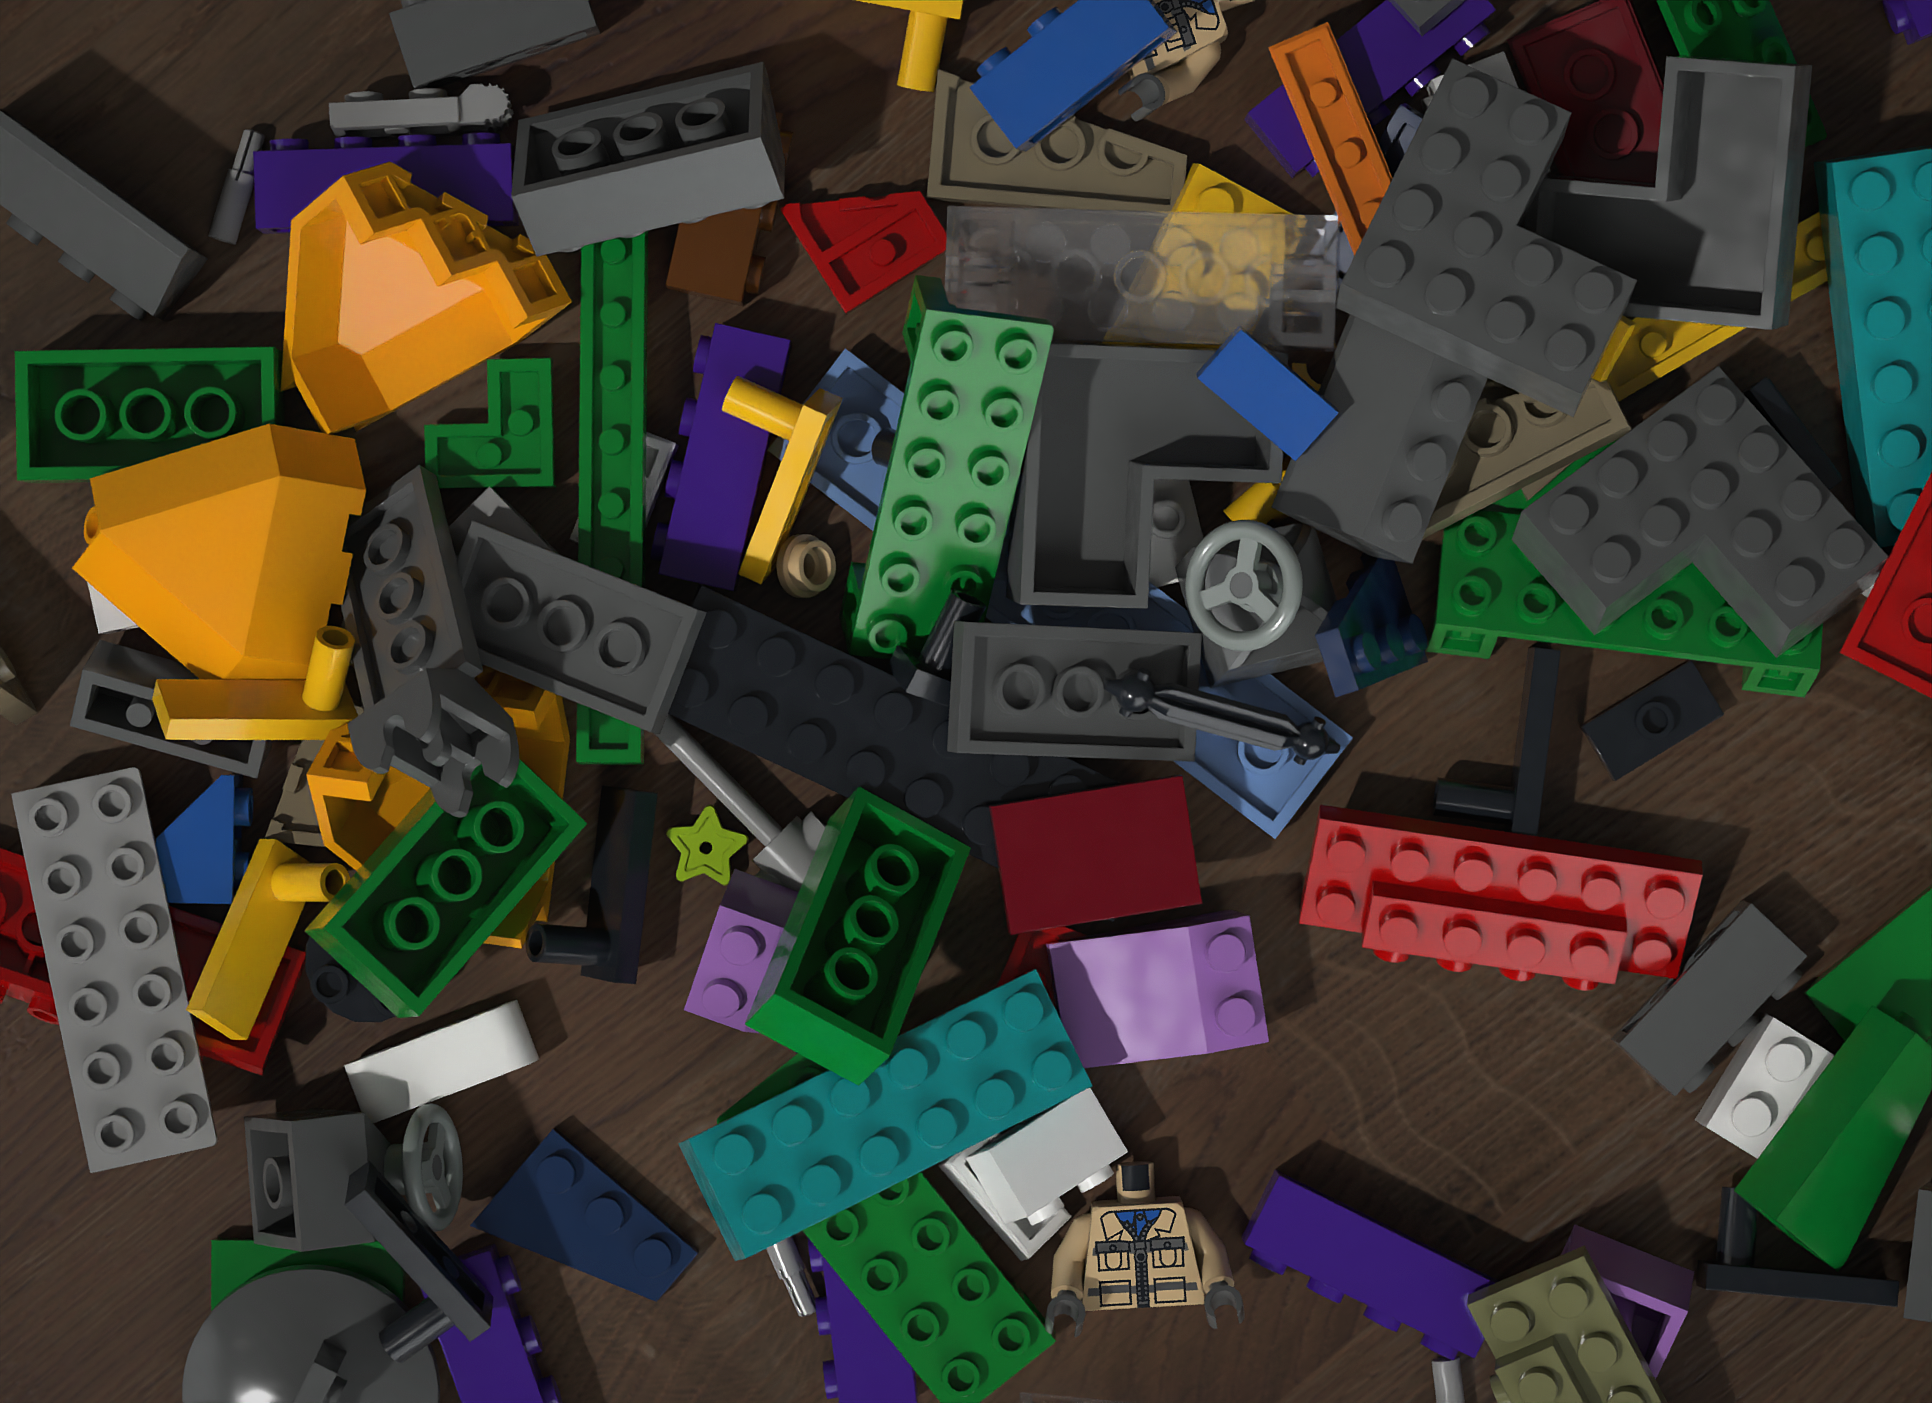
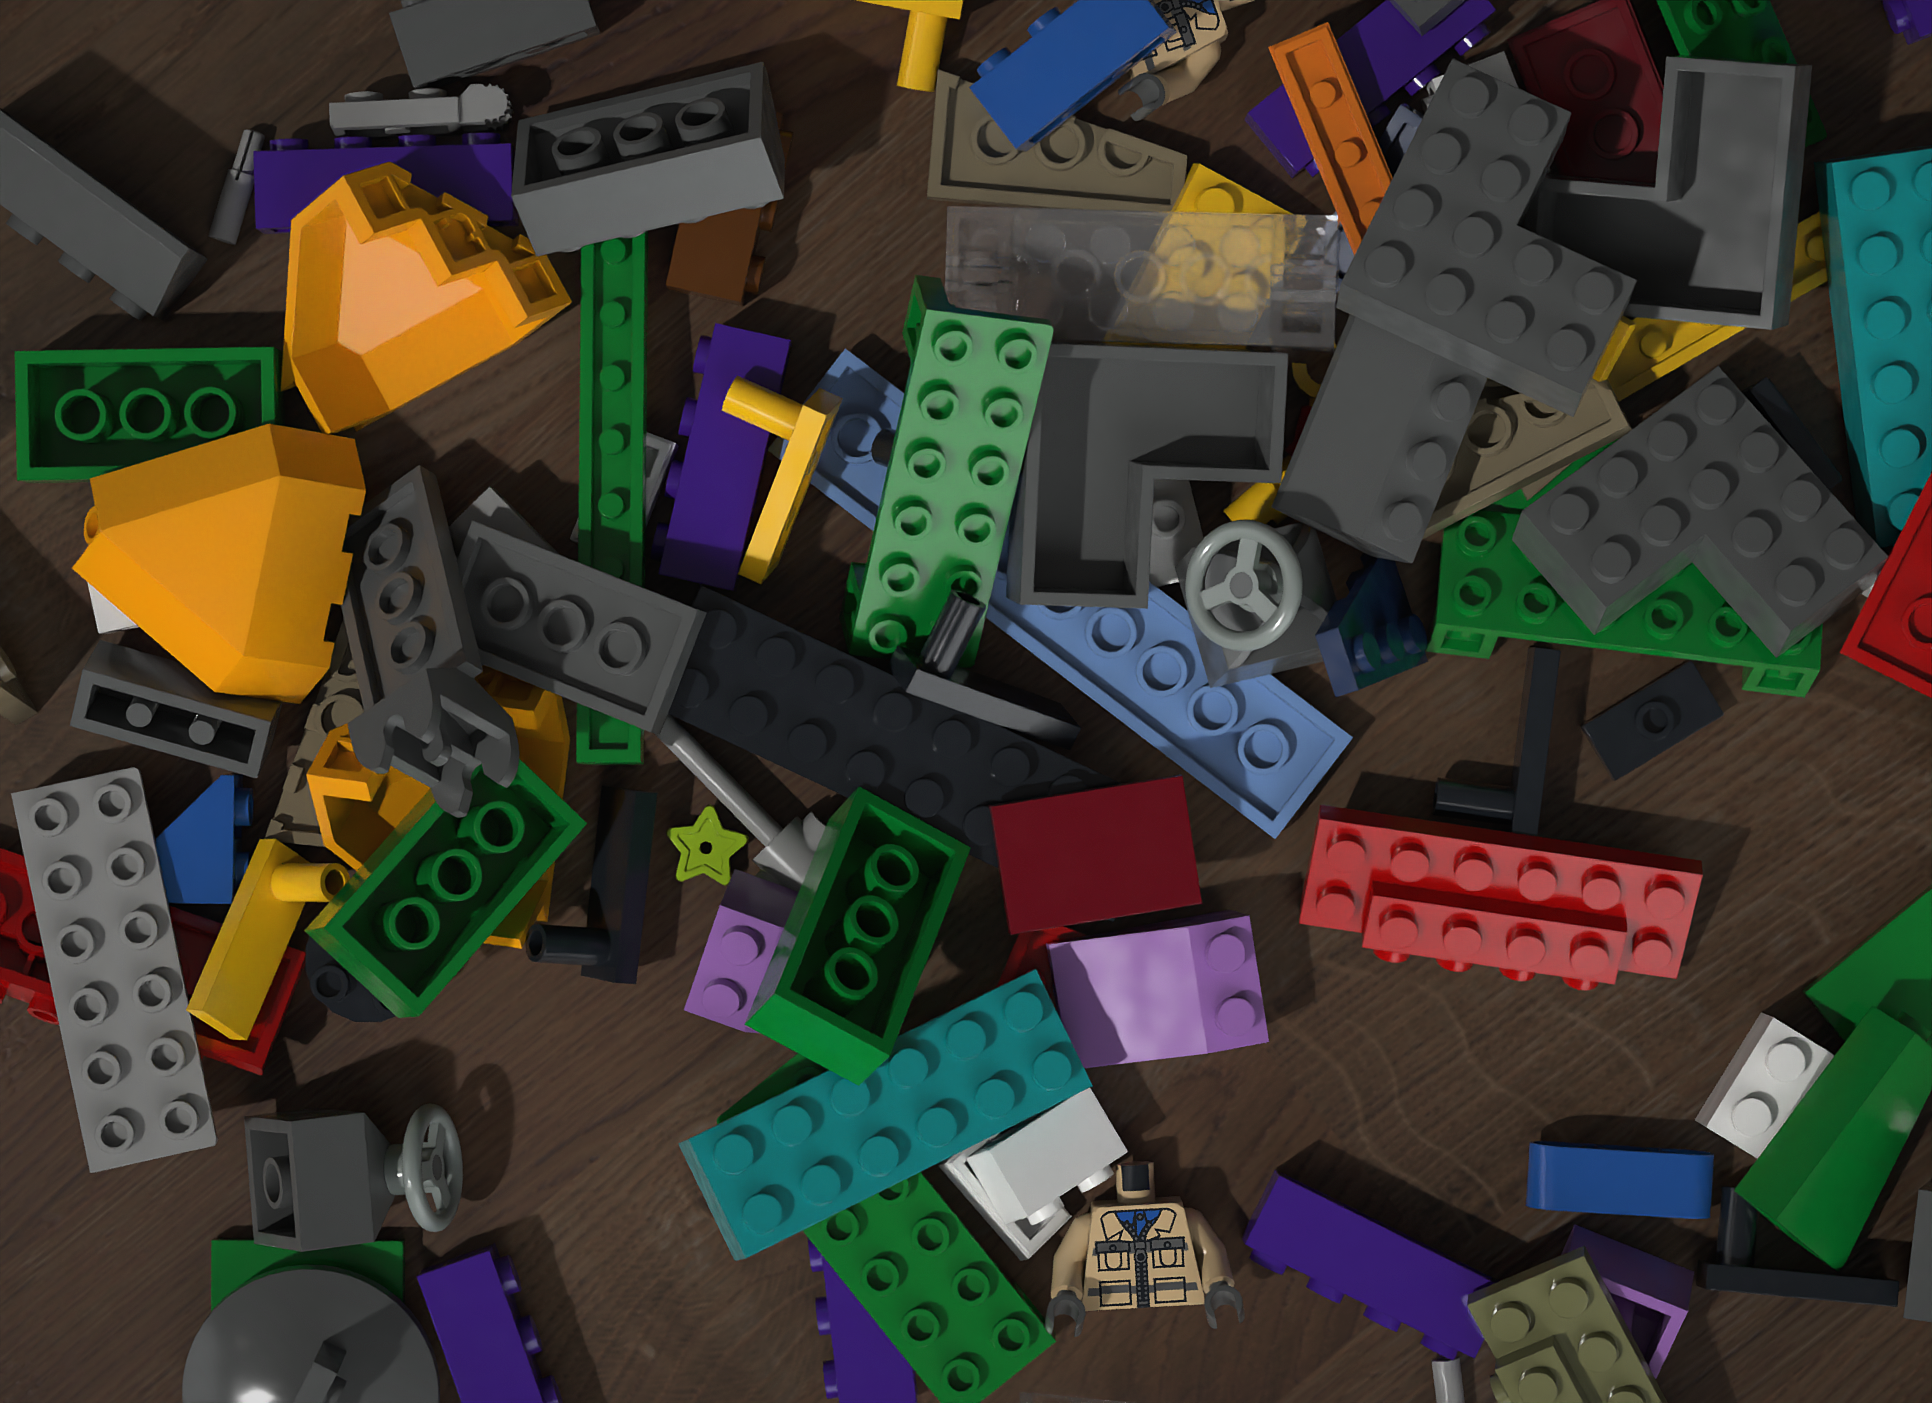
yellow piece [152,626,358,740] -> none
white beam [344,1000,539,1123] -> none
black piece [345,1161,494,1363] -> none
green plate [424,358,556,489] -> none
dark blue wing [470,1127,699,1302] -> none
light grey piece [766,1236,816,1317] -> none
tan plate [776,534,836,598] -> none
red wing [780,191,954,315] -> none
dark grey plate [947,621,1202,762] -> none
black wheel [1104,668,1341,765] -> none
blue tile [1196,325,1339,461] -> none
dark grey brick [1611,900,1807,1096] -> none
none -> blue beam [1526,1141,1714,1219]

